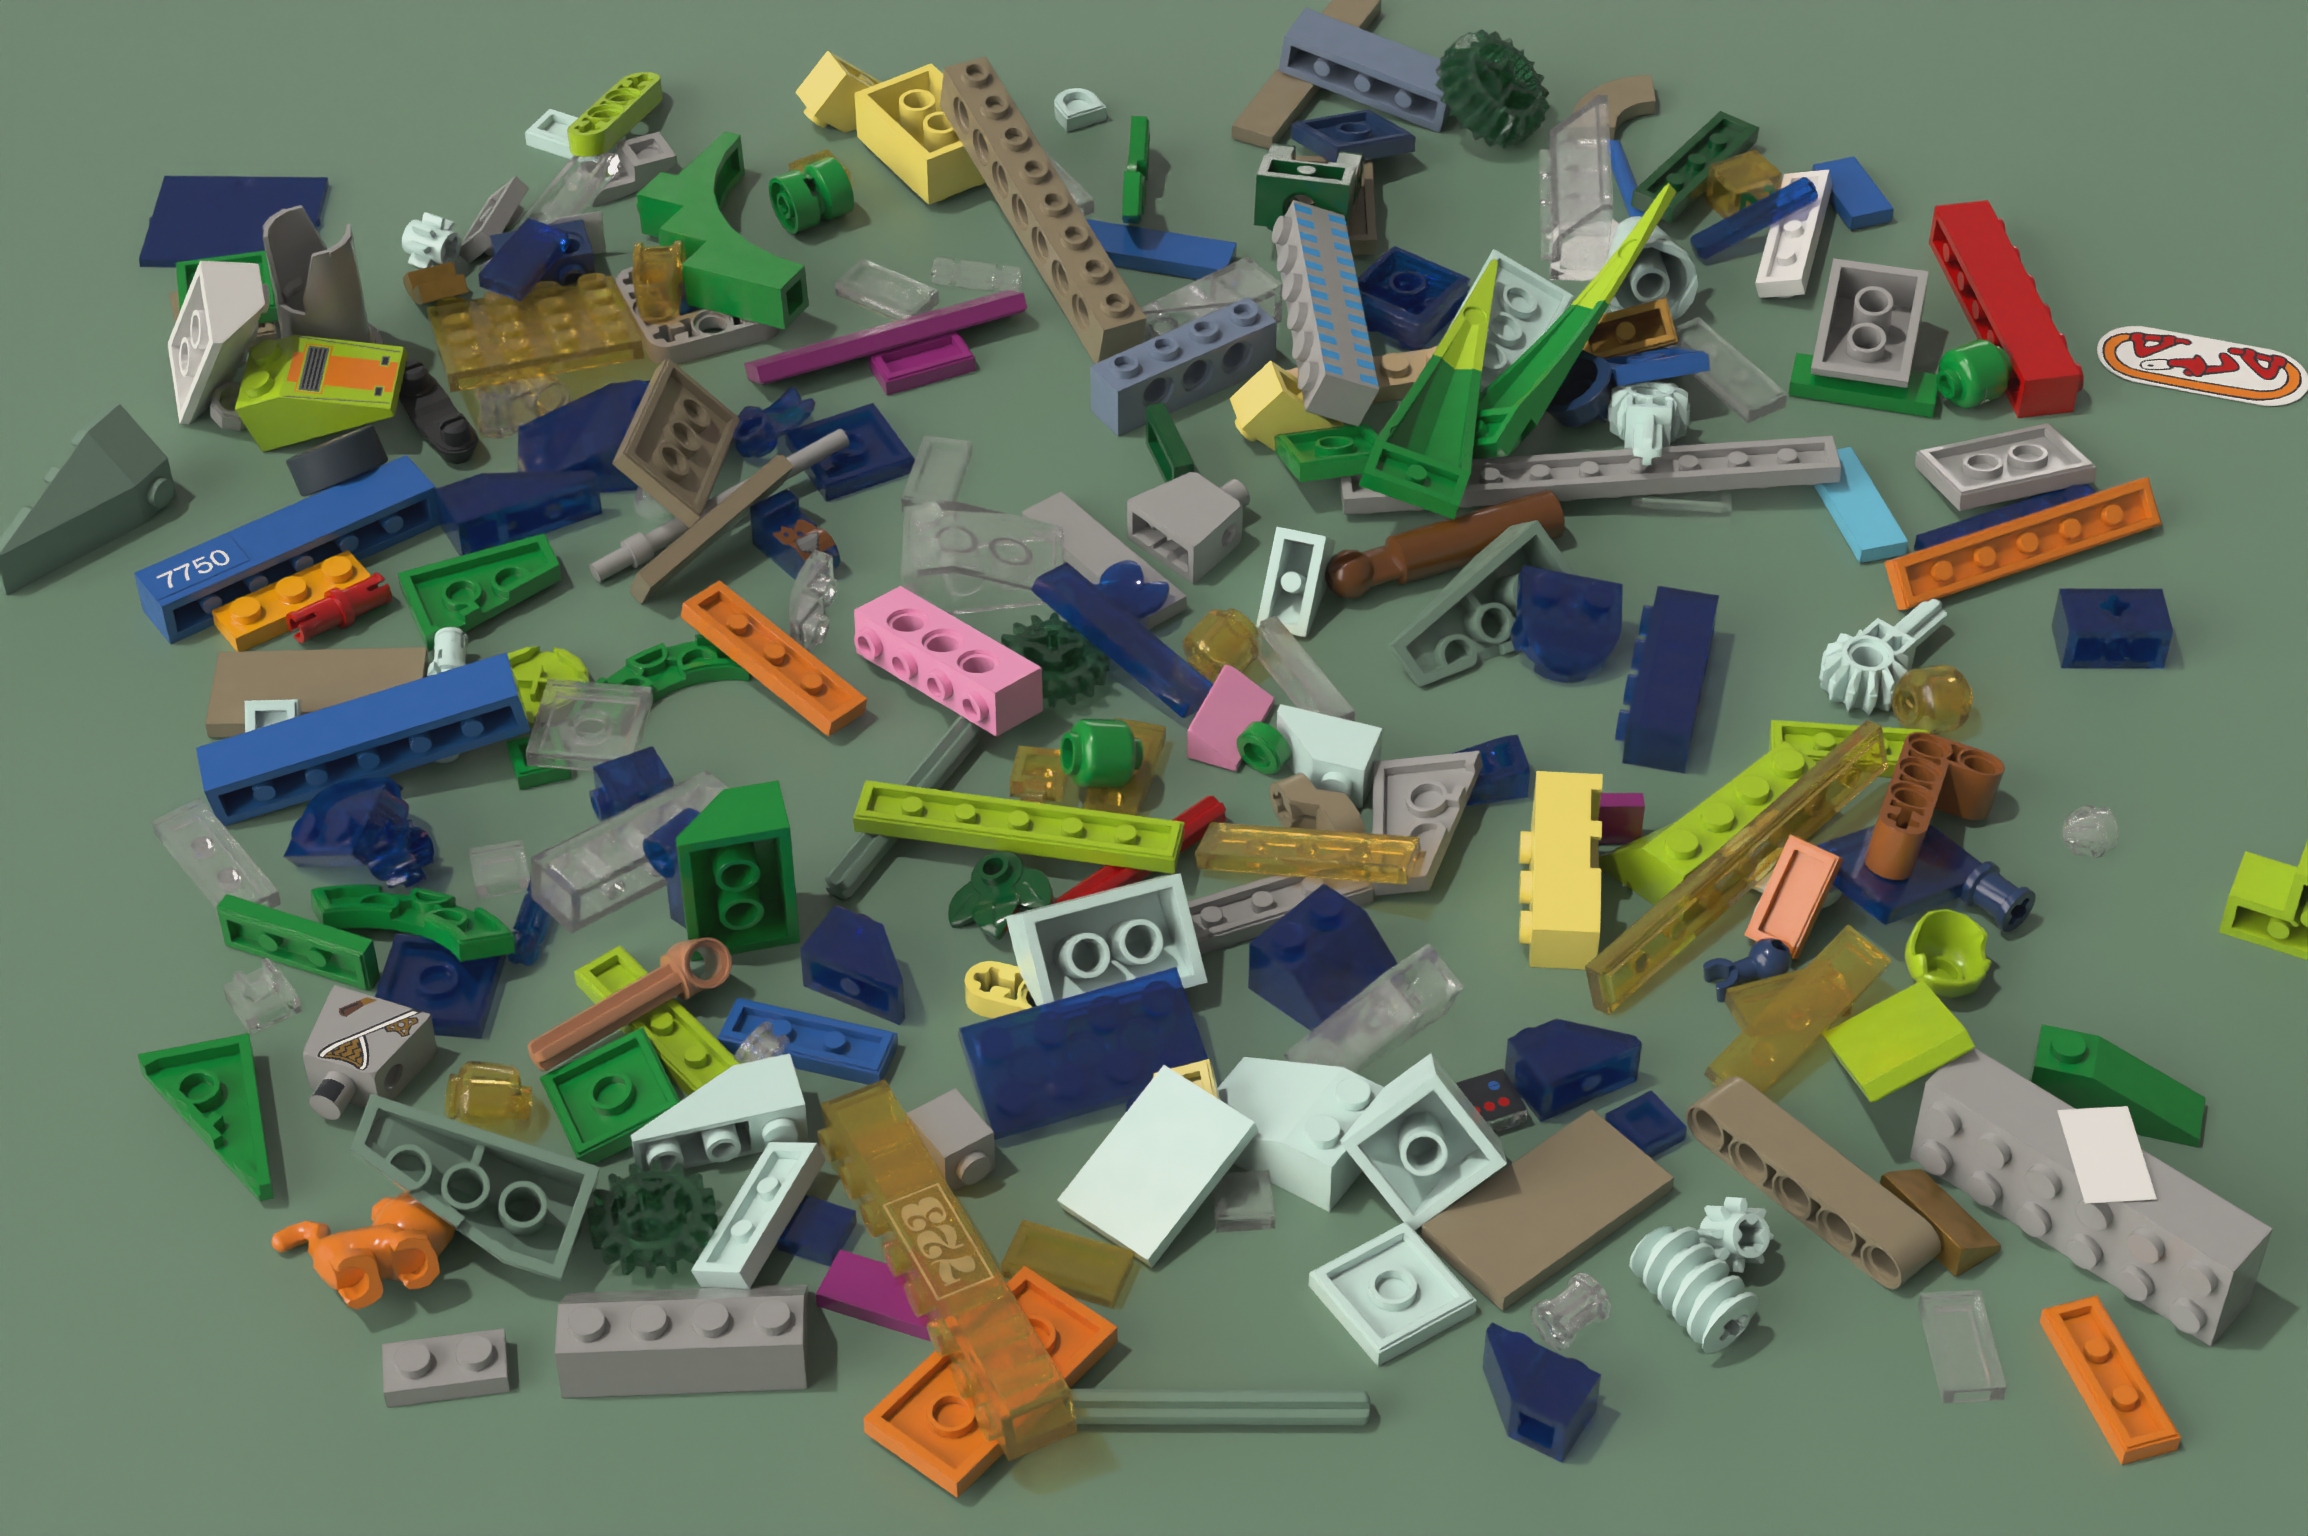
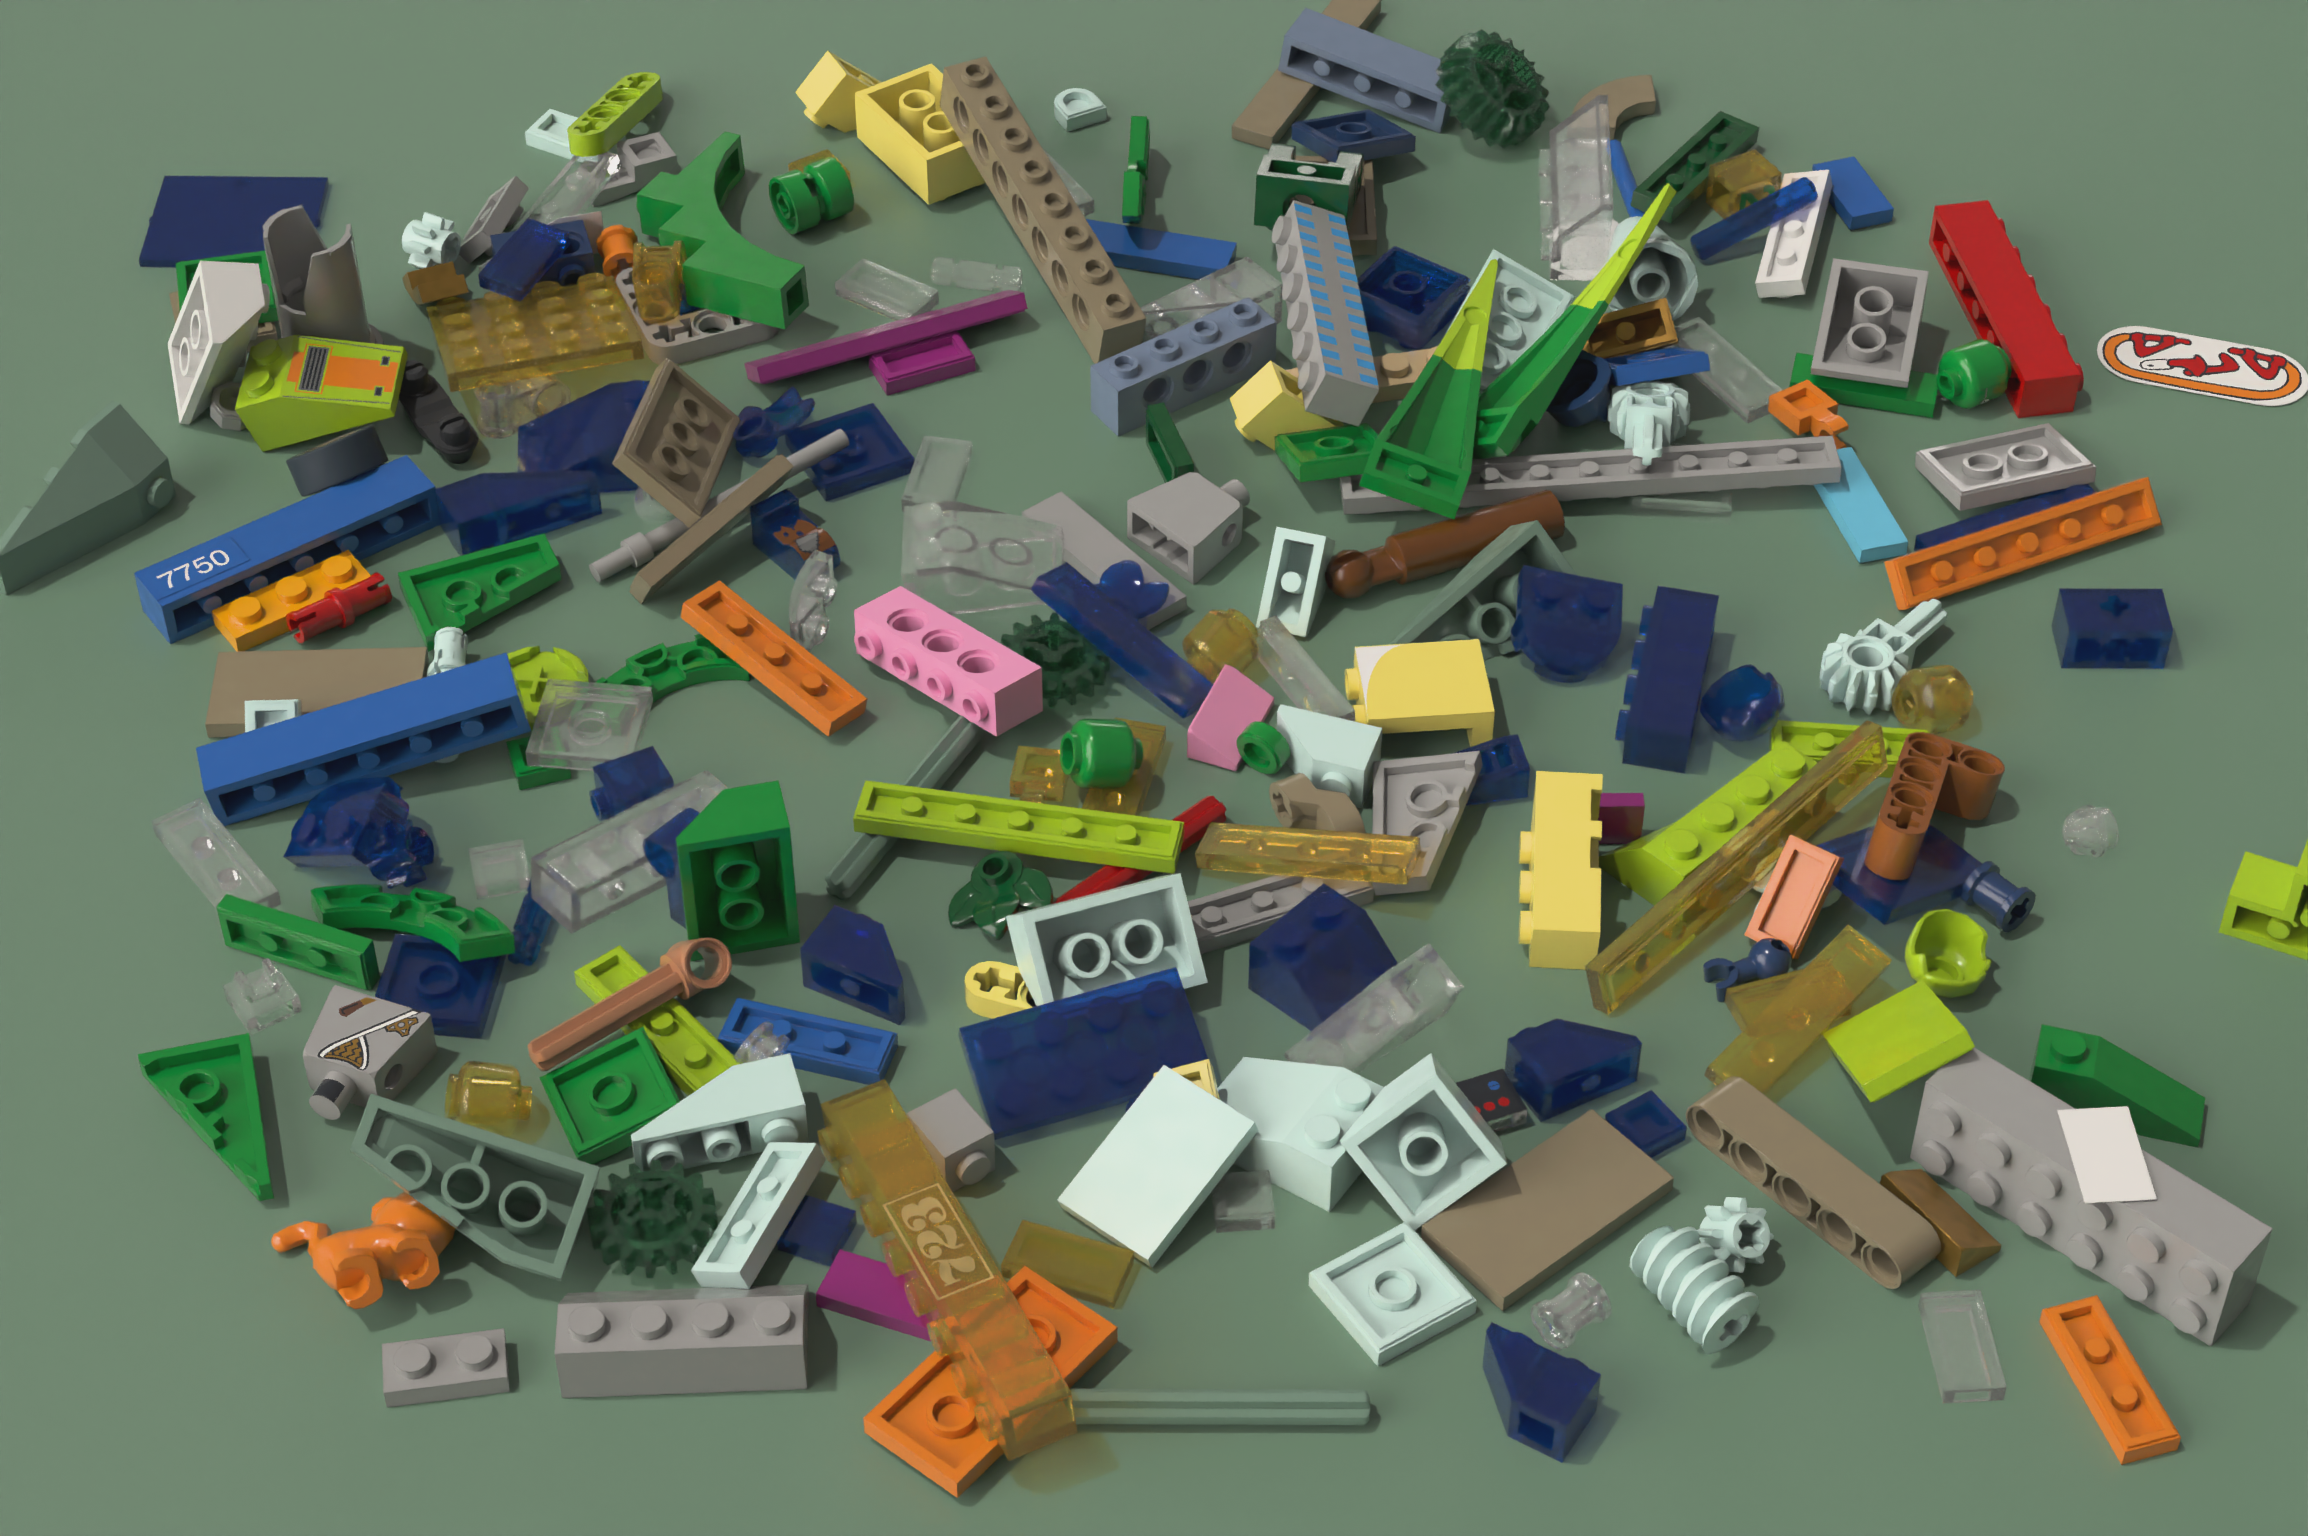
none -> orange bush [596,225,645,285]
none -> light yellow panel [1345,639,1495,751]
none -> clear blue hair [1700,664,1785,742]
none -> orange plate [1768,380,1849,449]

